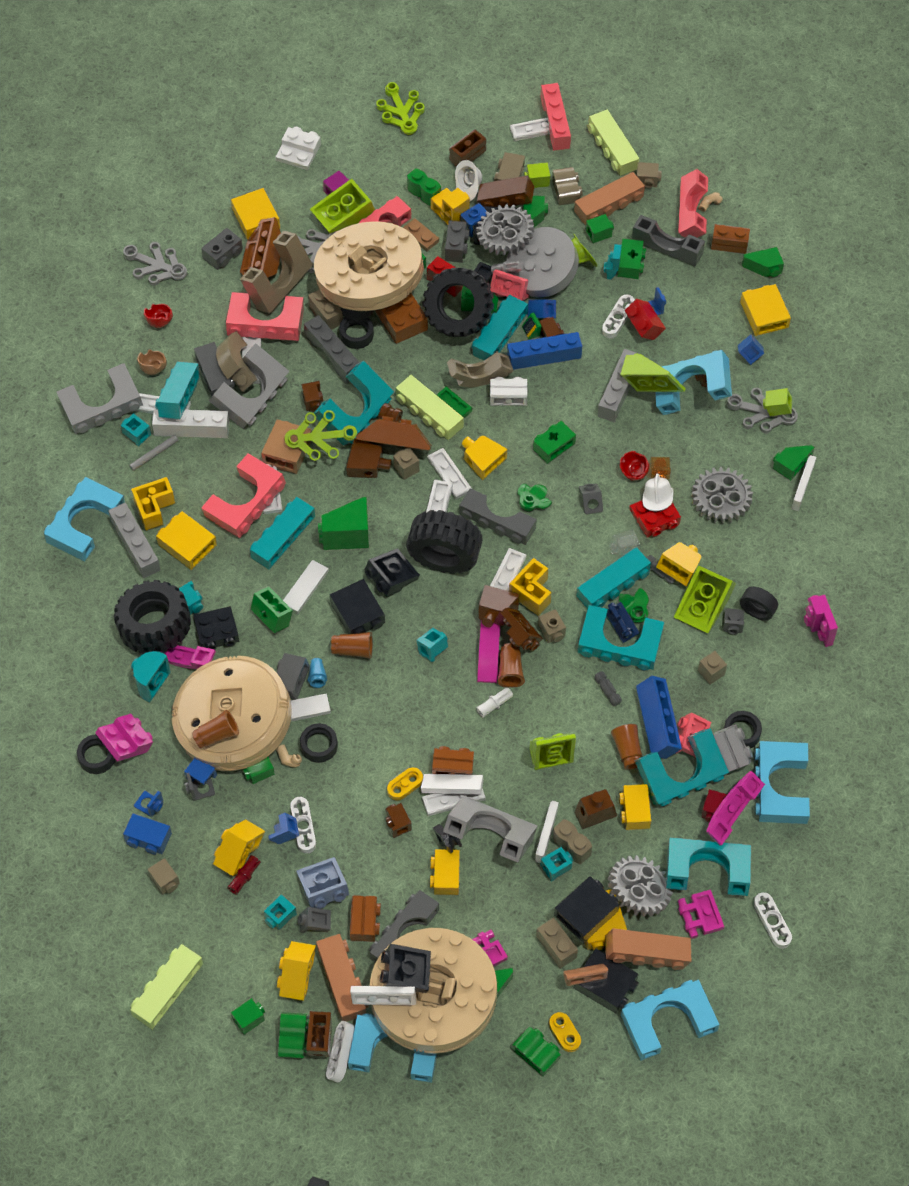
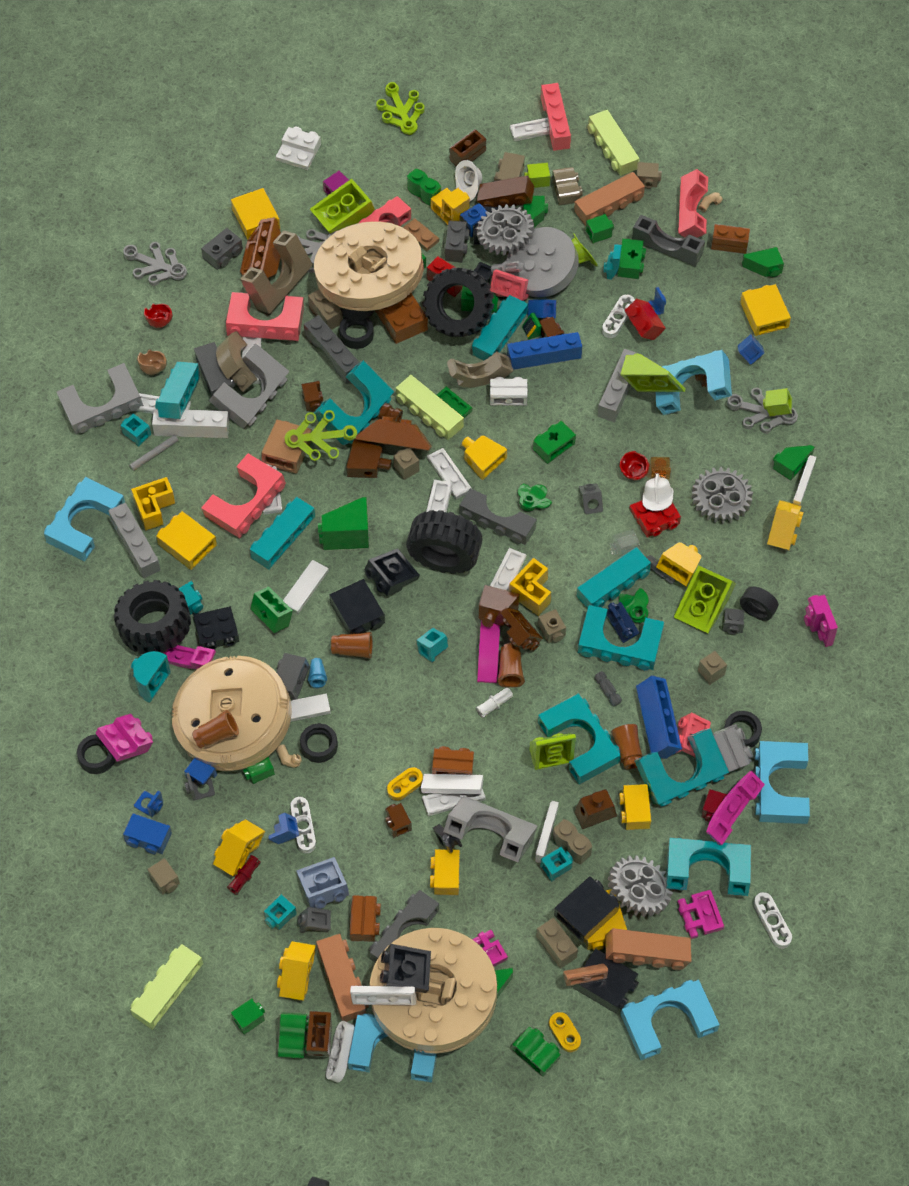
none -> teal arch [538,693,621,785]
none -> yellow brick [767,500,804,550]

